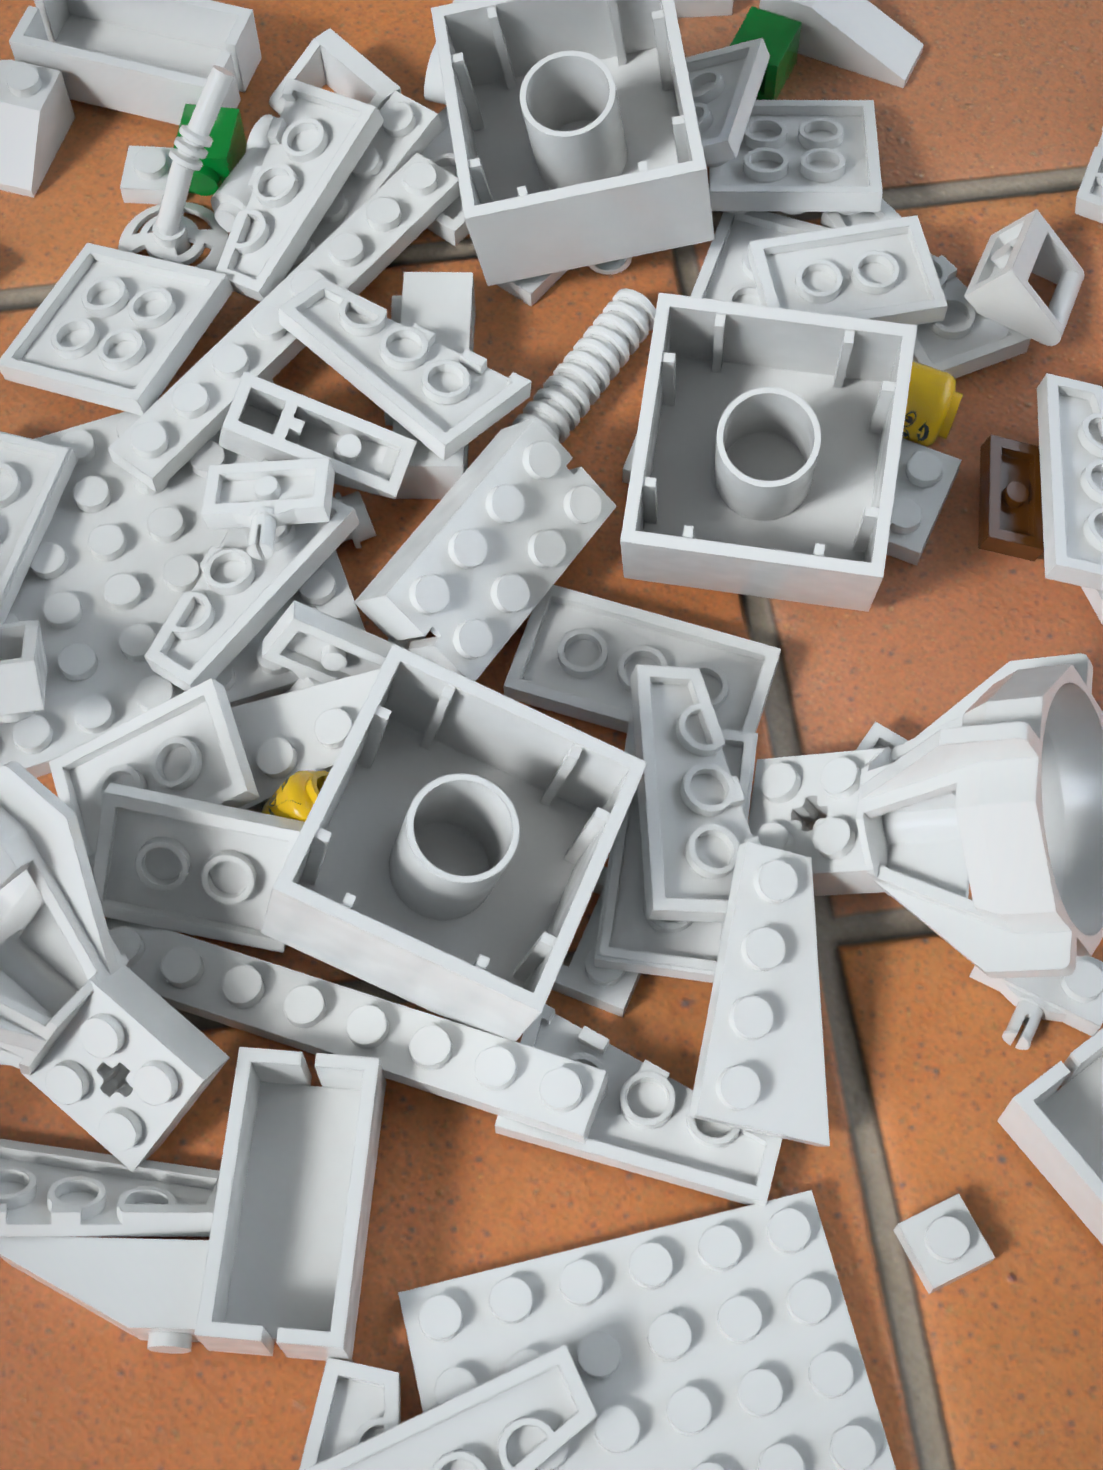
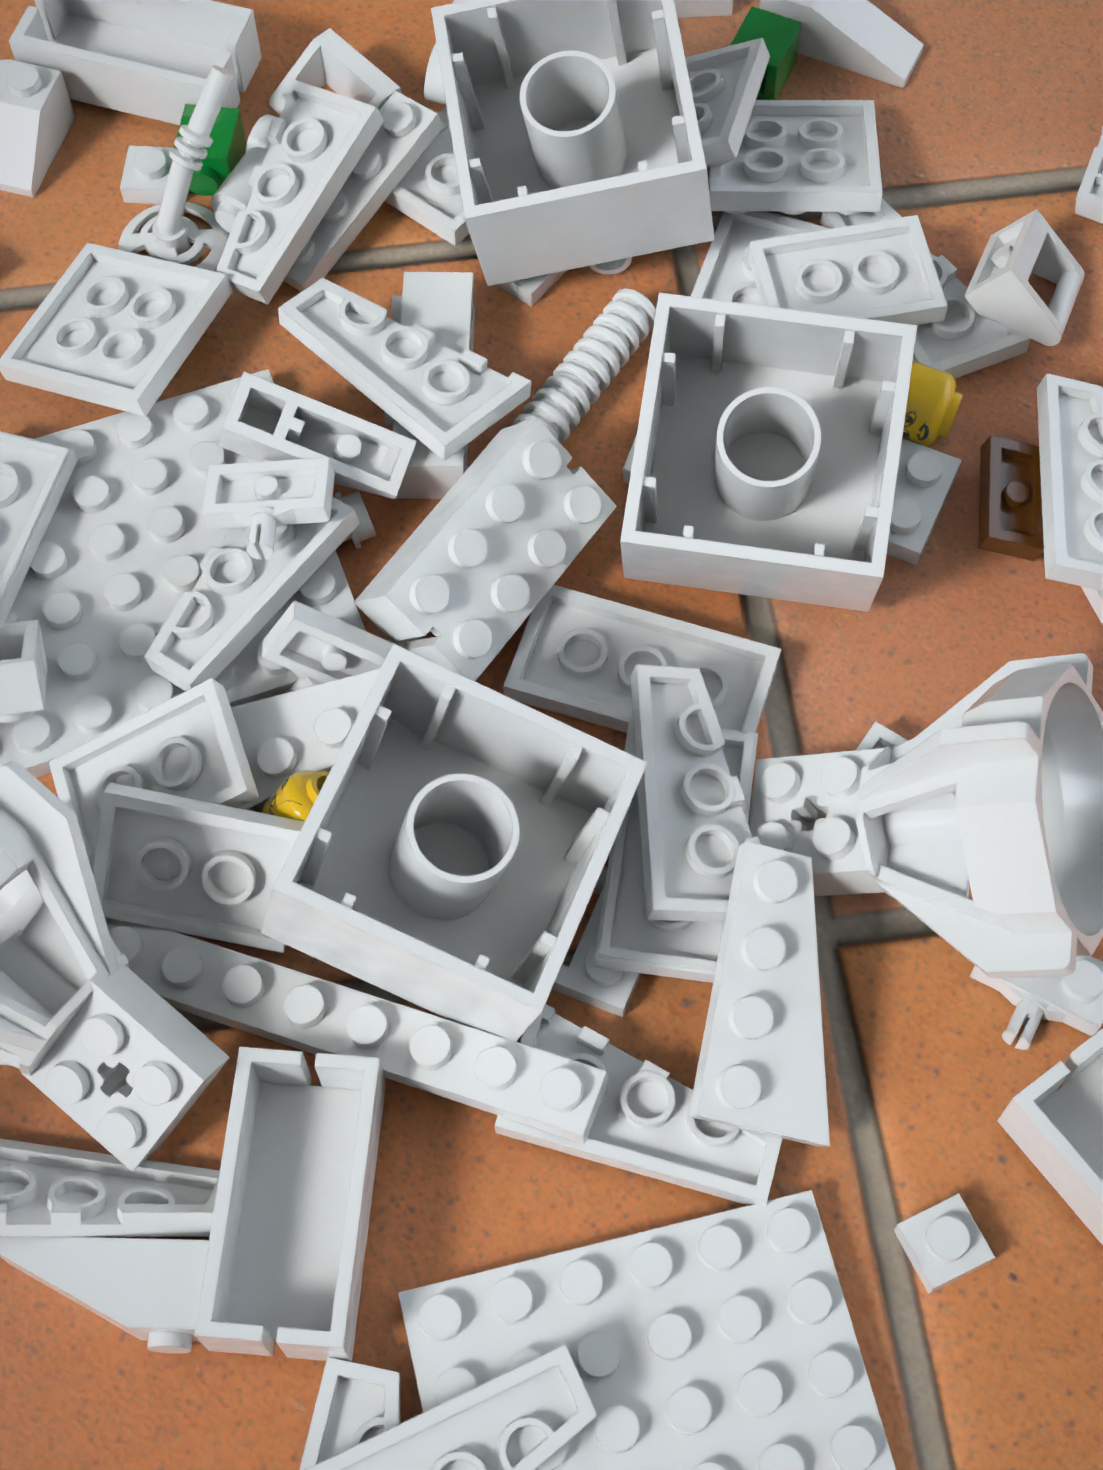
white plate [108,153,460,492] -> none

